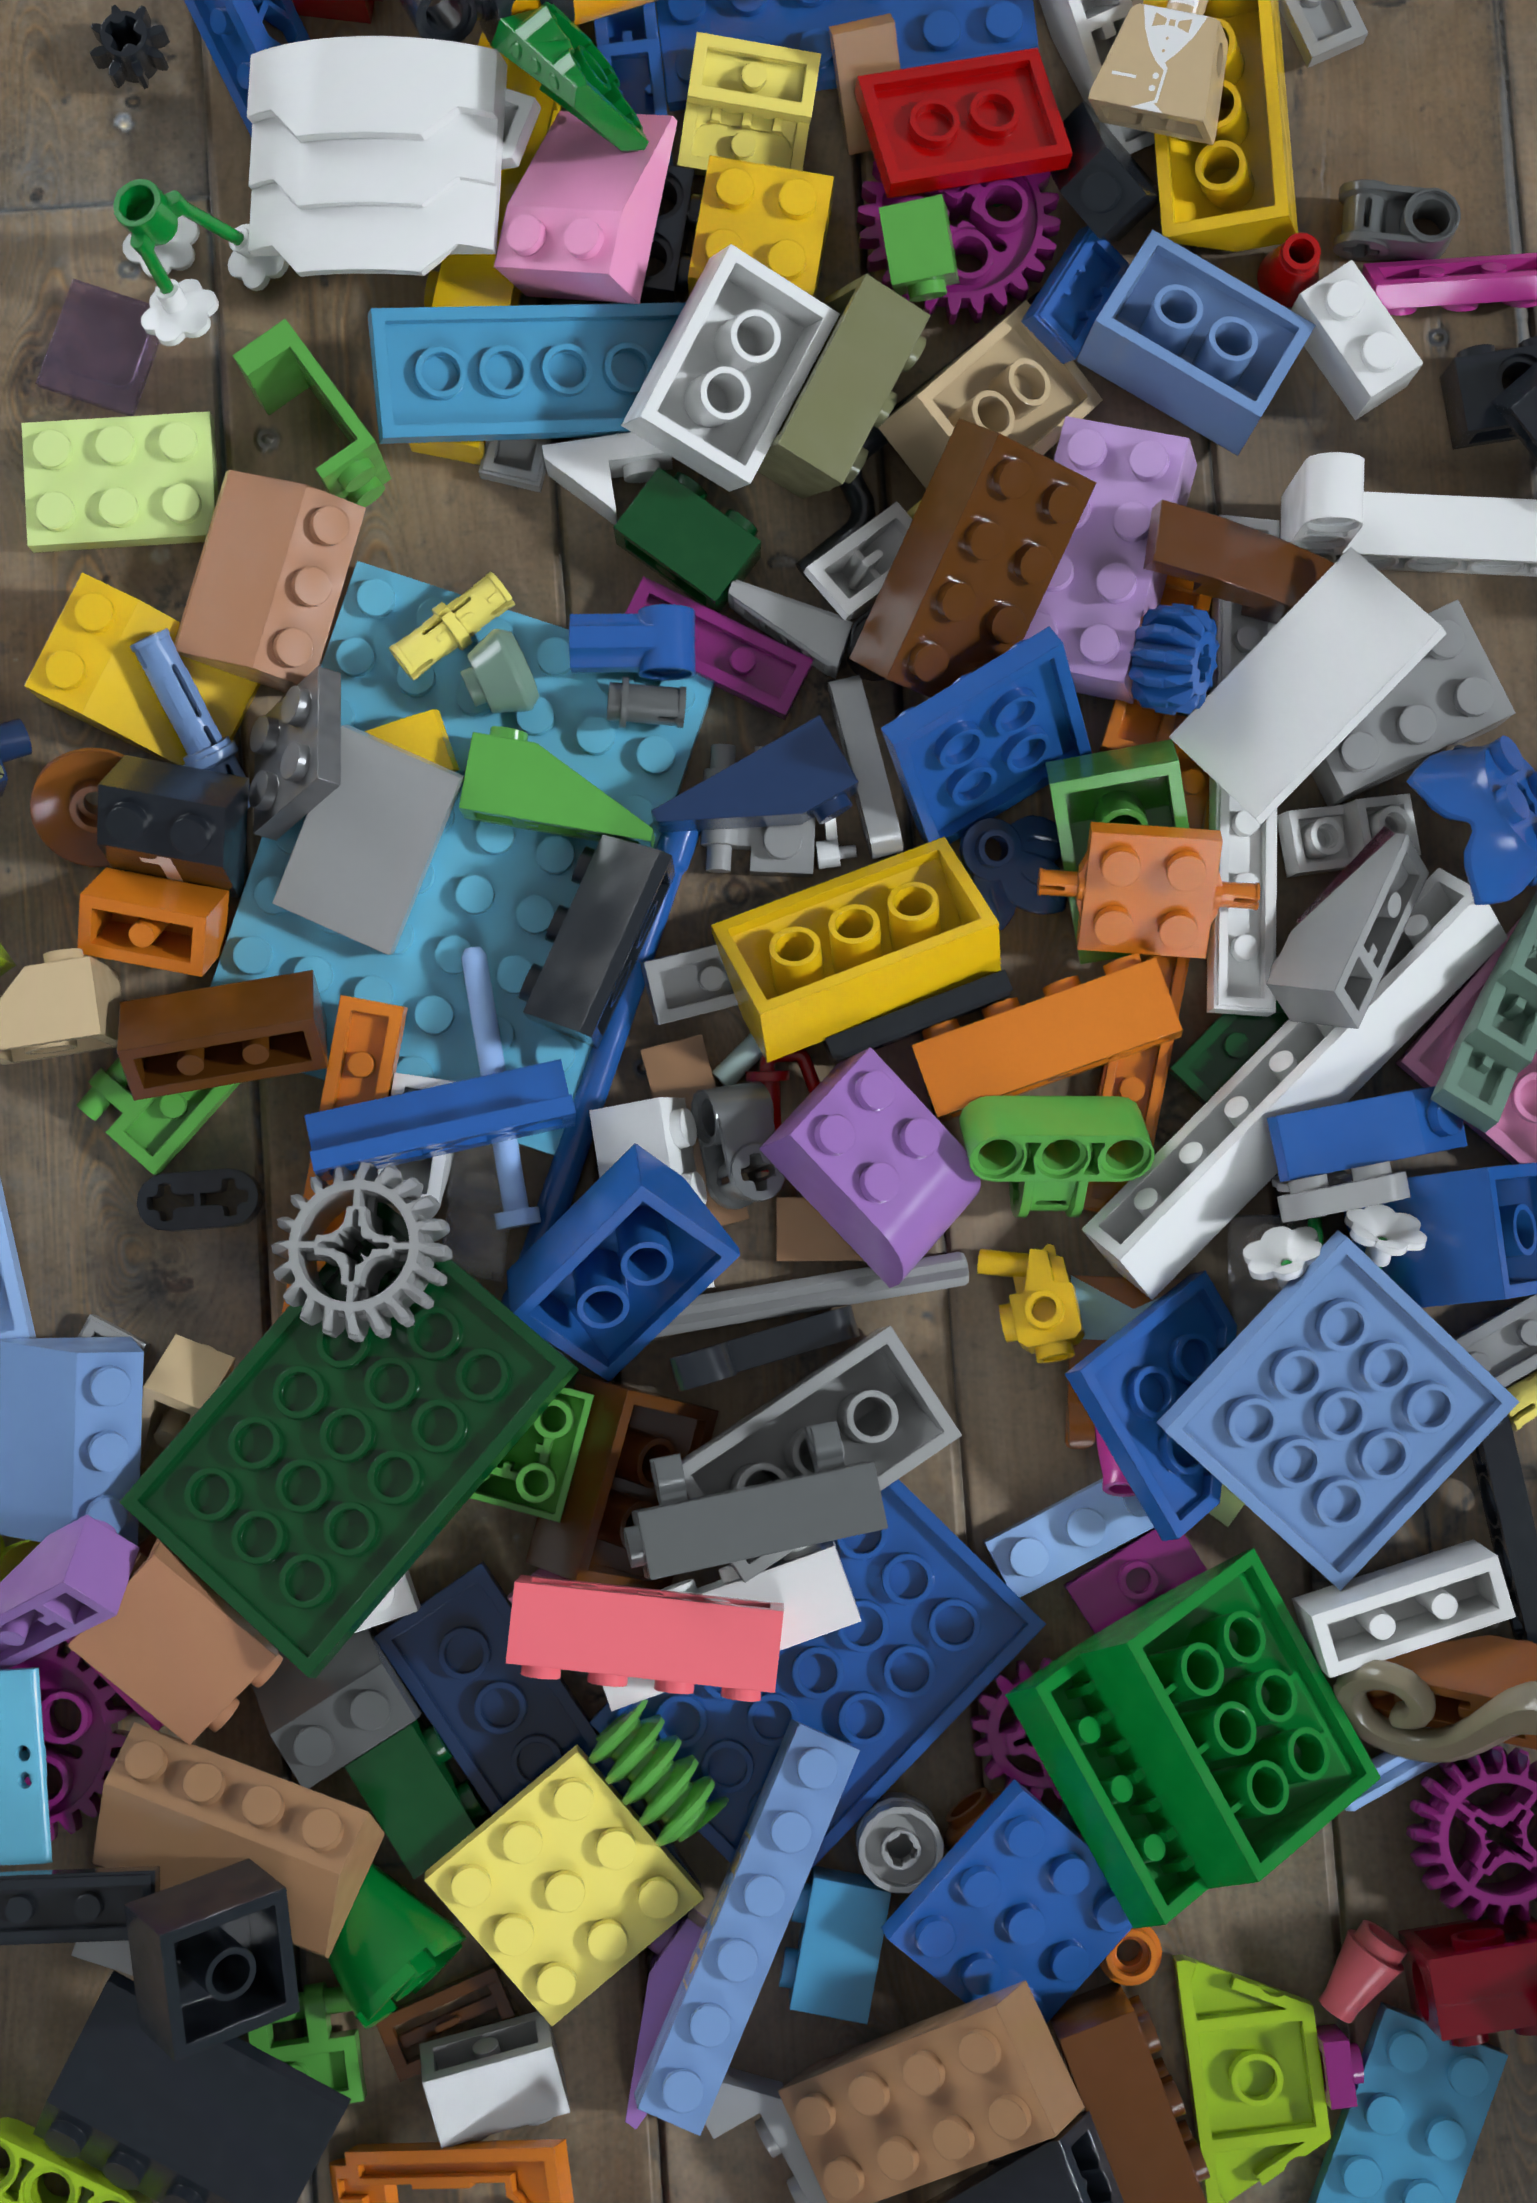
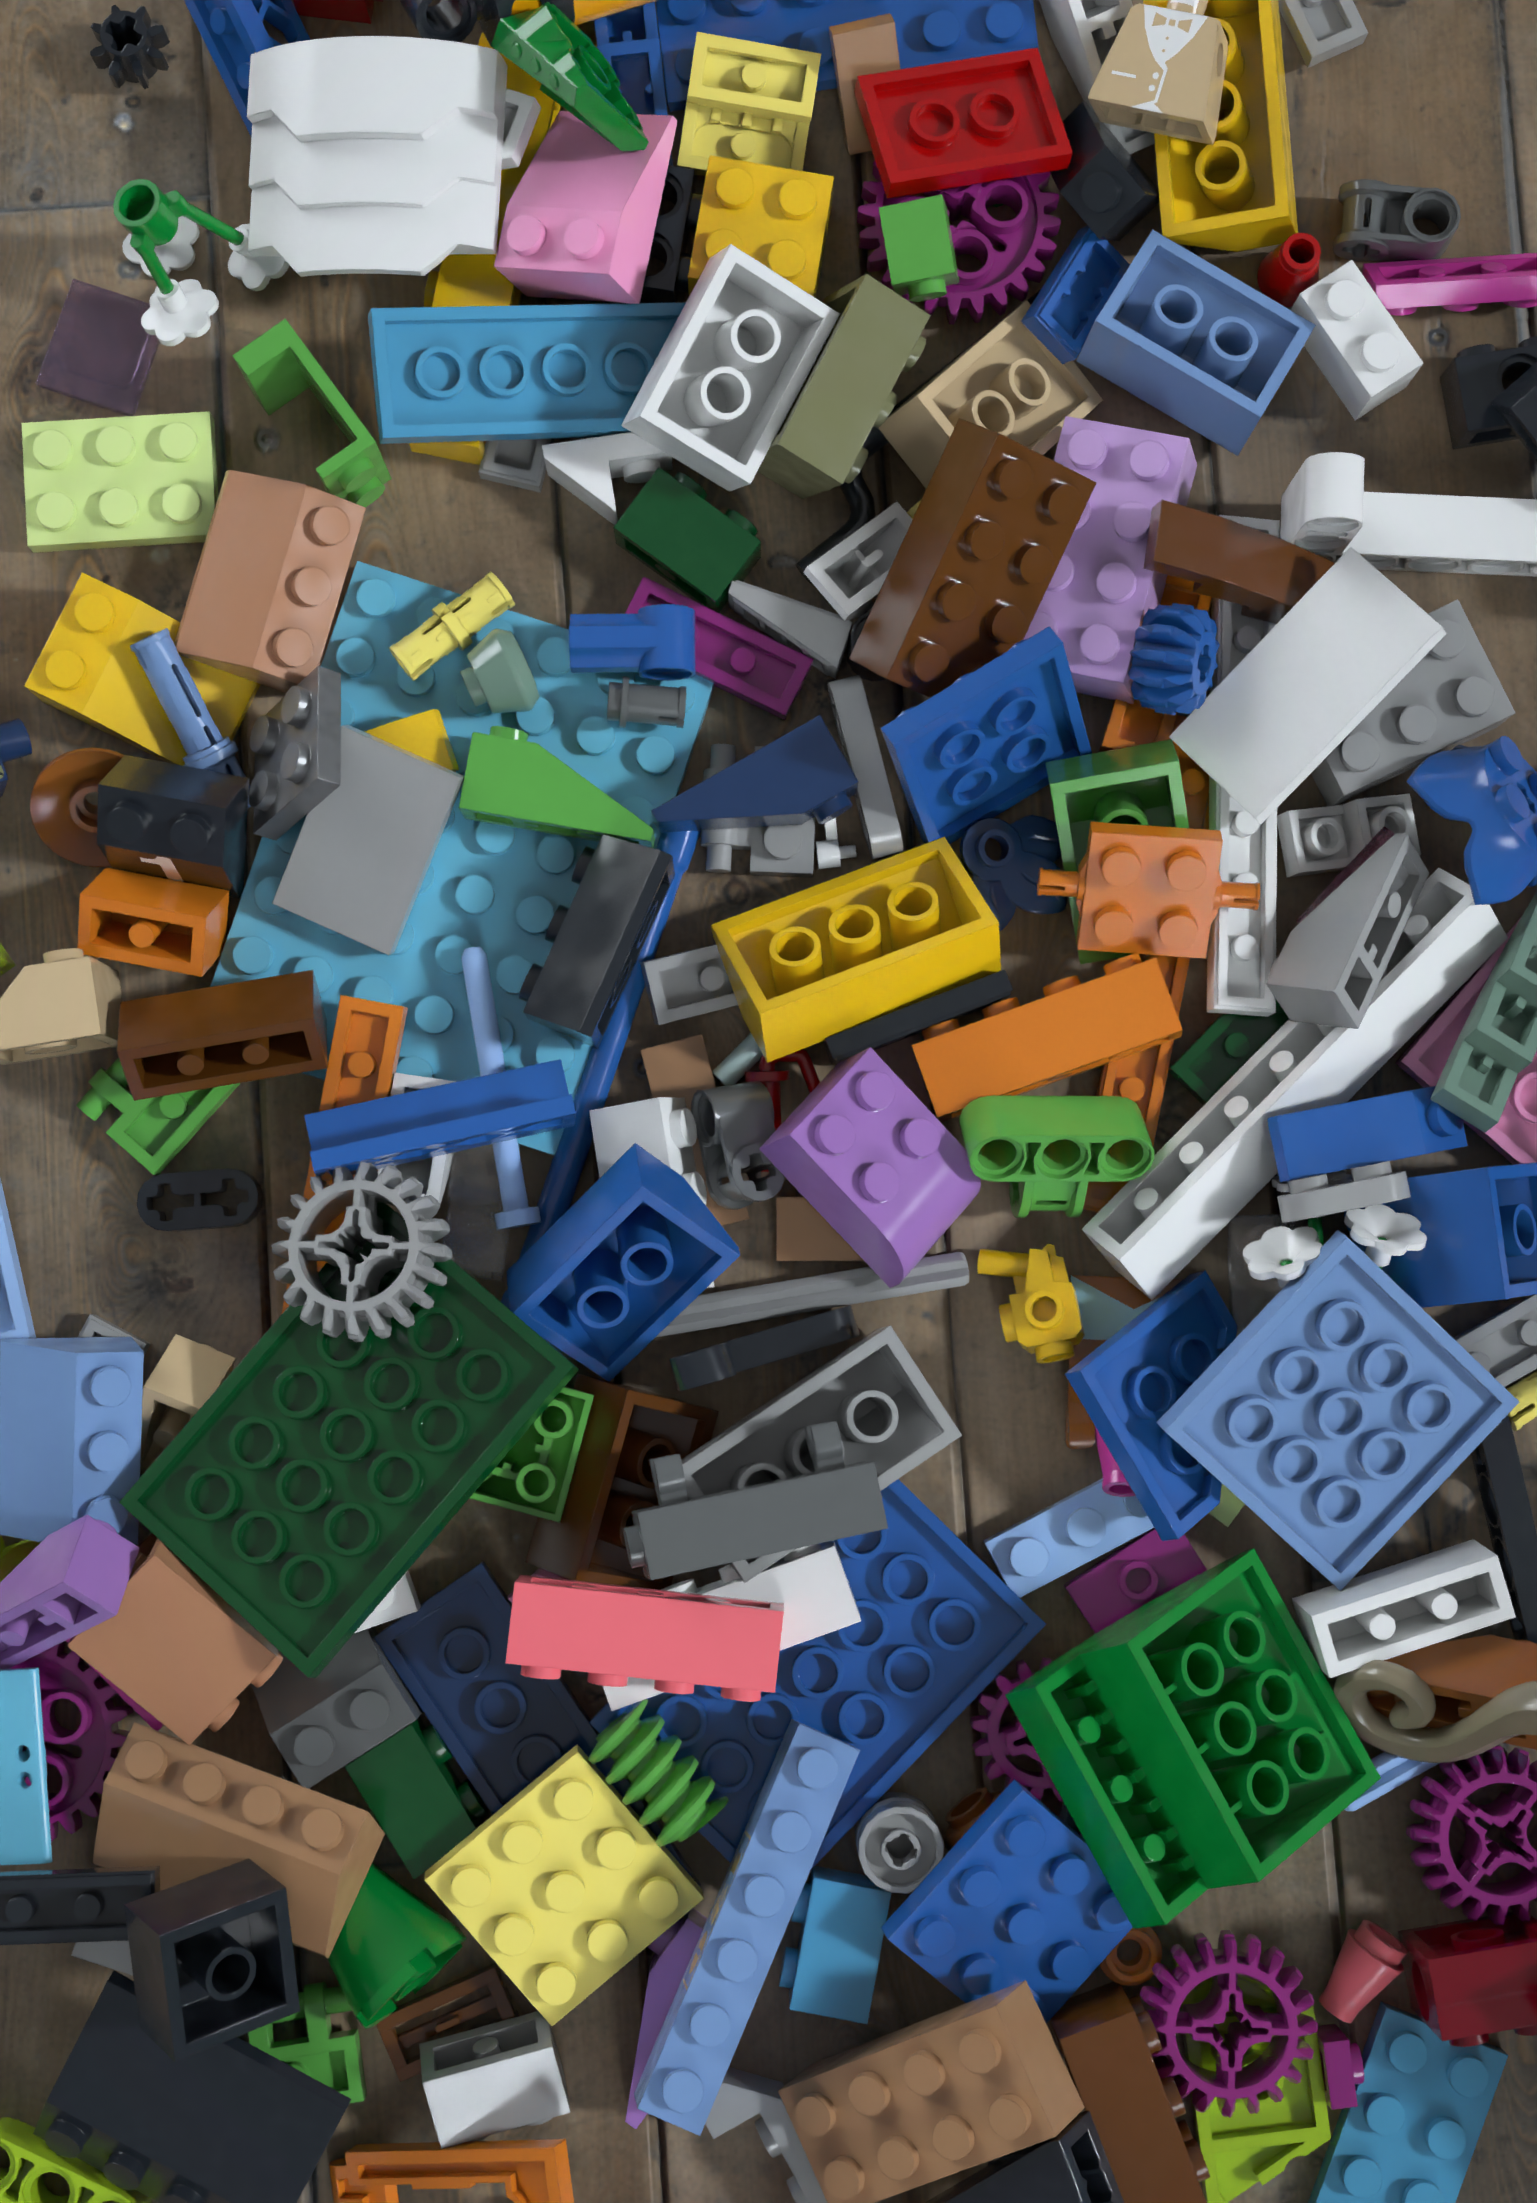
none -> magenta gear [1140,1930,1318,2118]

